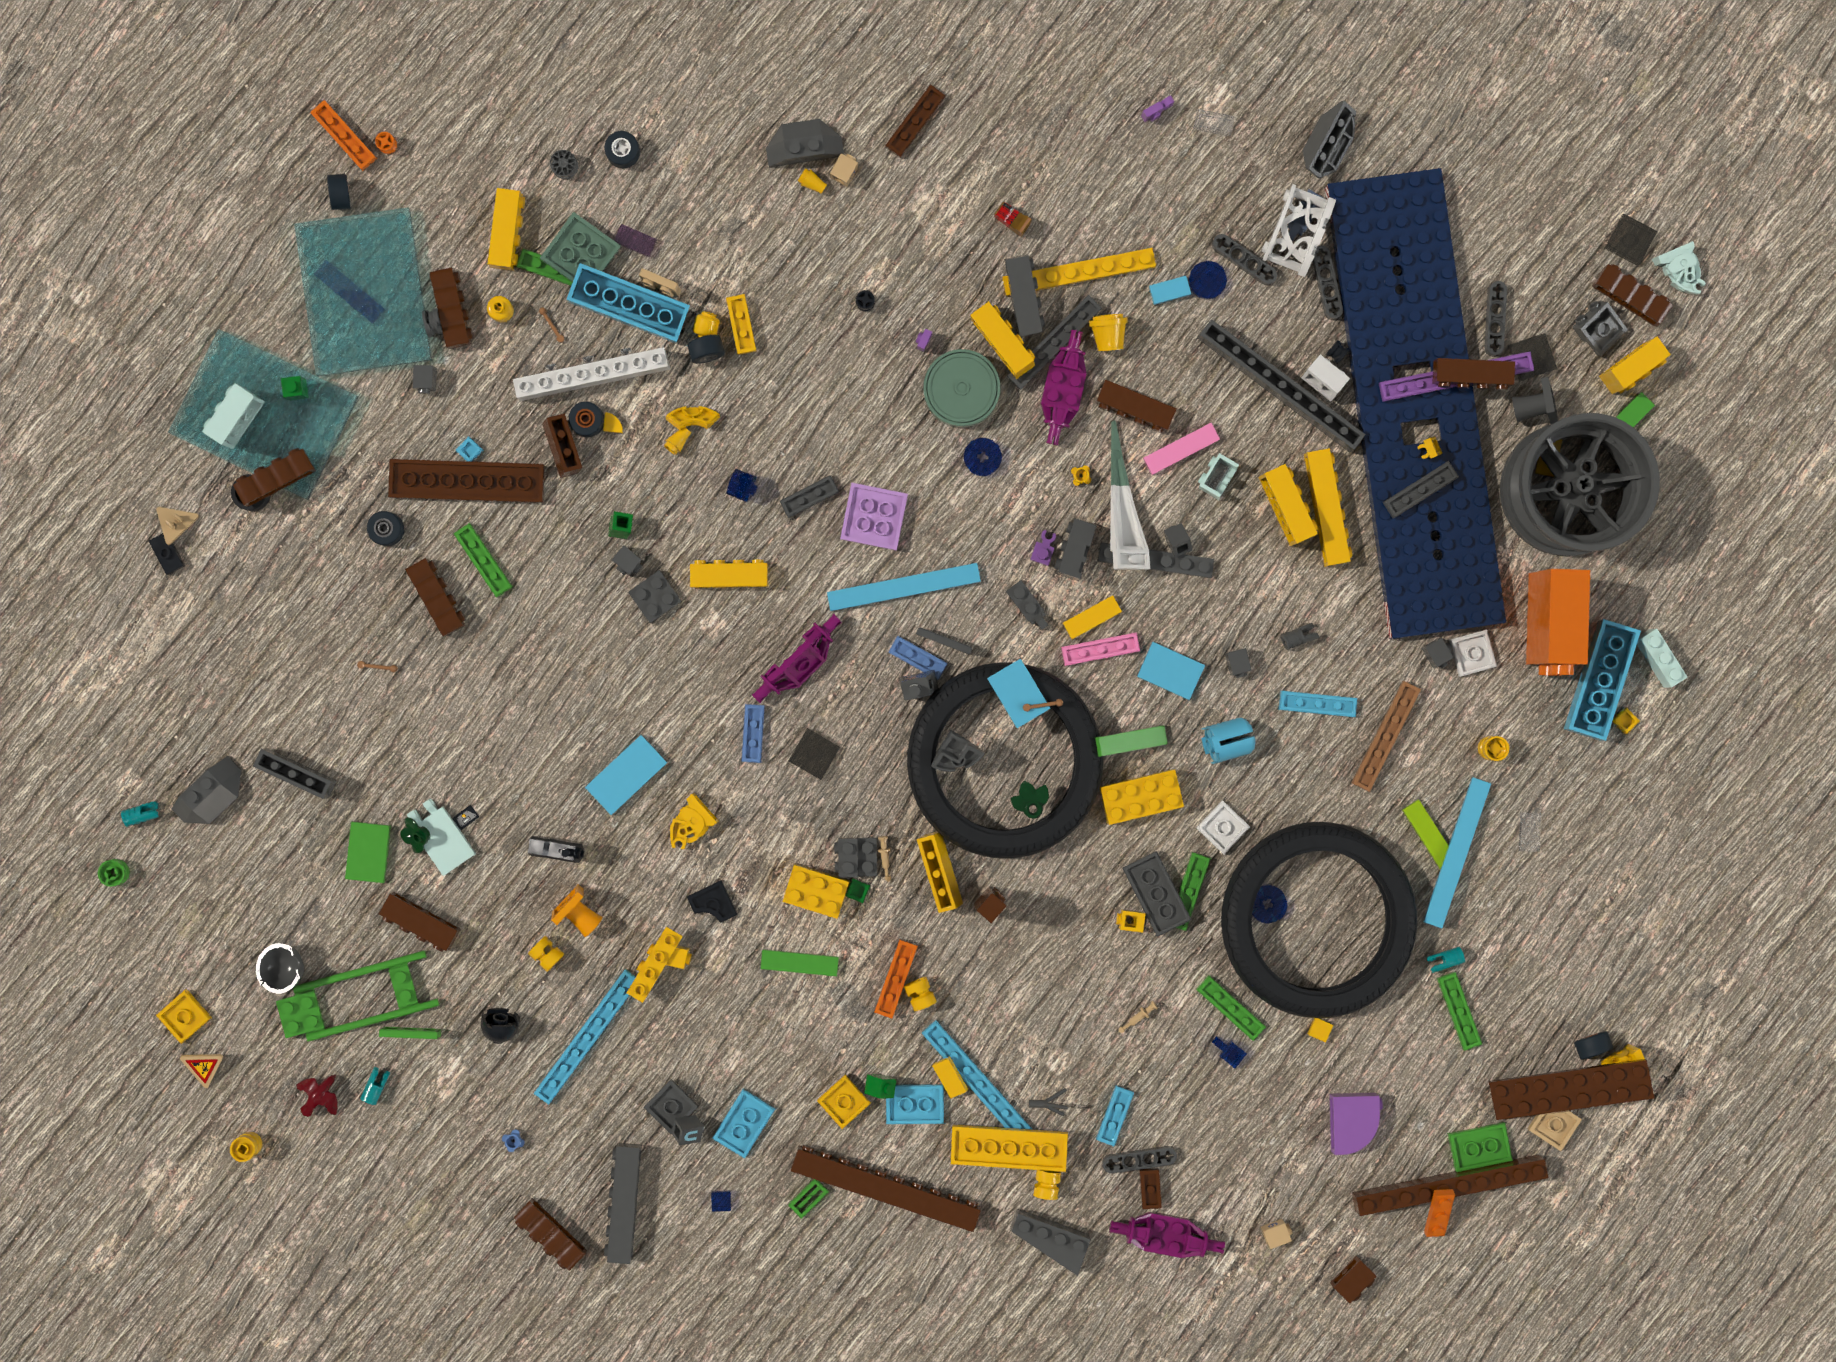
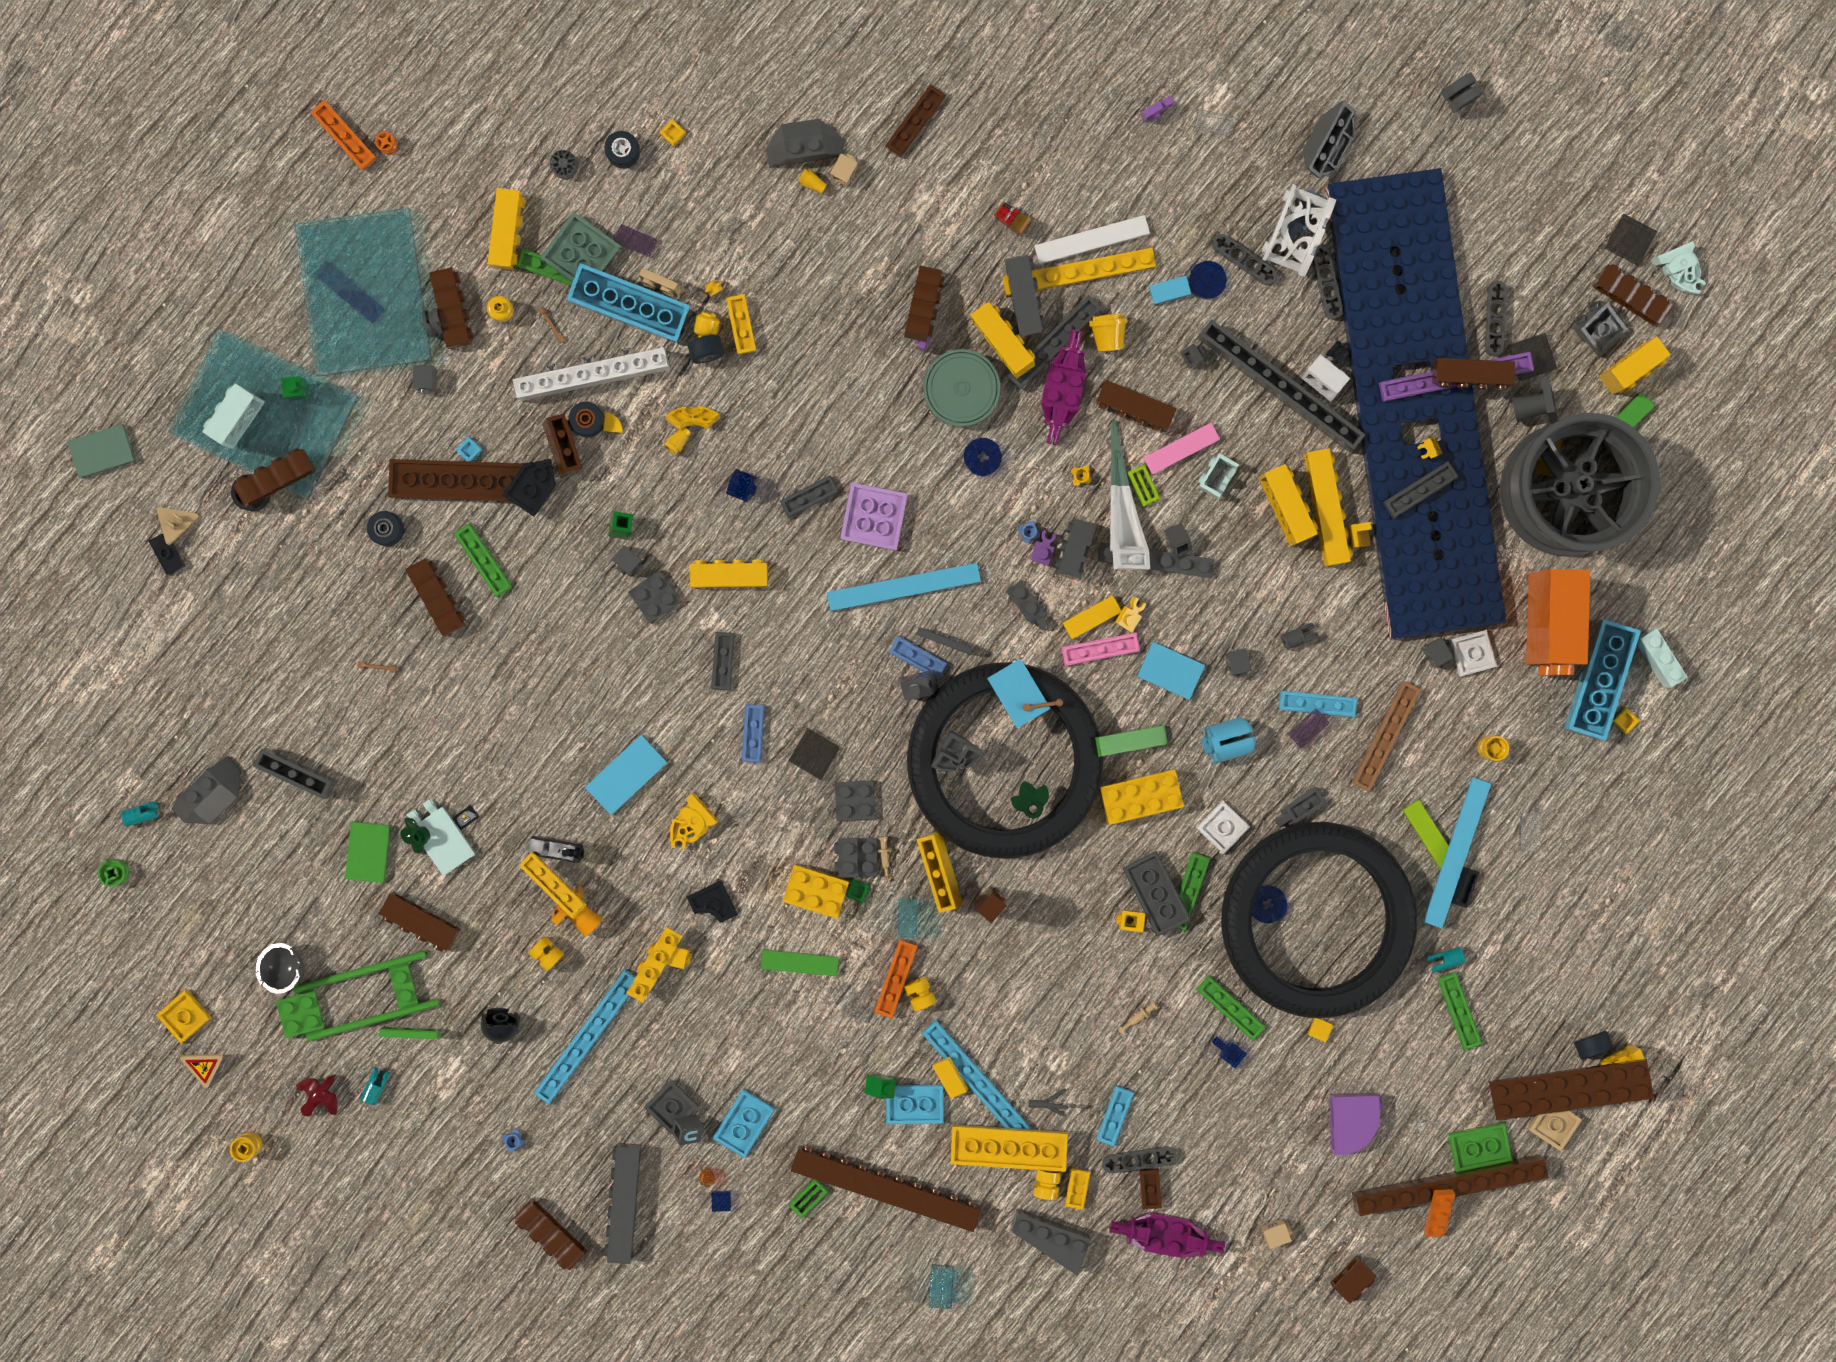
black wheel [327,174,351,210] -> none
magenta plate [752,613,842,703] -> none
yellow plate [817,1074,871,1129] -> none
black wheel [856,290,875,312] -> none
none -> sand green tile [67,424,136,478]
none -> black tile [502,458,556,517]
none -> yellow tile [519,852,587,919]
none -> yellow tile [659,119,687,147]
none -> clear orange plate [699,1167,715,1187]
none -> yellow plate [704,279,723,296]
none -> dark grey tile [711,632,735,690]
none -> dark grey plate [835,780,875,821]
none -> clear light blue brick [898,897,917,938]
none -> reddish brown brick [904,265,945,342]
none -> clear light blue brick [929,1264,958,1309]
none -> medium blue plate [1018,521,1040,543]
none -> white tile [1034,215,1150,265]
none -> yellow plate [1064,1167,1091,1210]
none -> yellow plate [1115,596,1146,633]
none -> lime tile [1127,464,1161,507]
none -> dark grey tile [1181,343,1207,369]
none -> dark grey hinge [1274,787,1327,827]
none -> clear purple tile [1288,708,1329,749]
none -> yellow panel [1348,522,1372,549]
none -> dark grey wheel [1441,72,1484,113]
none -> black plate [1451,867,1480,908]

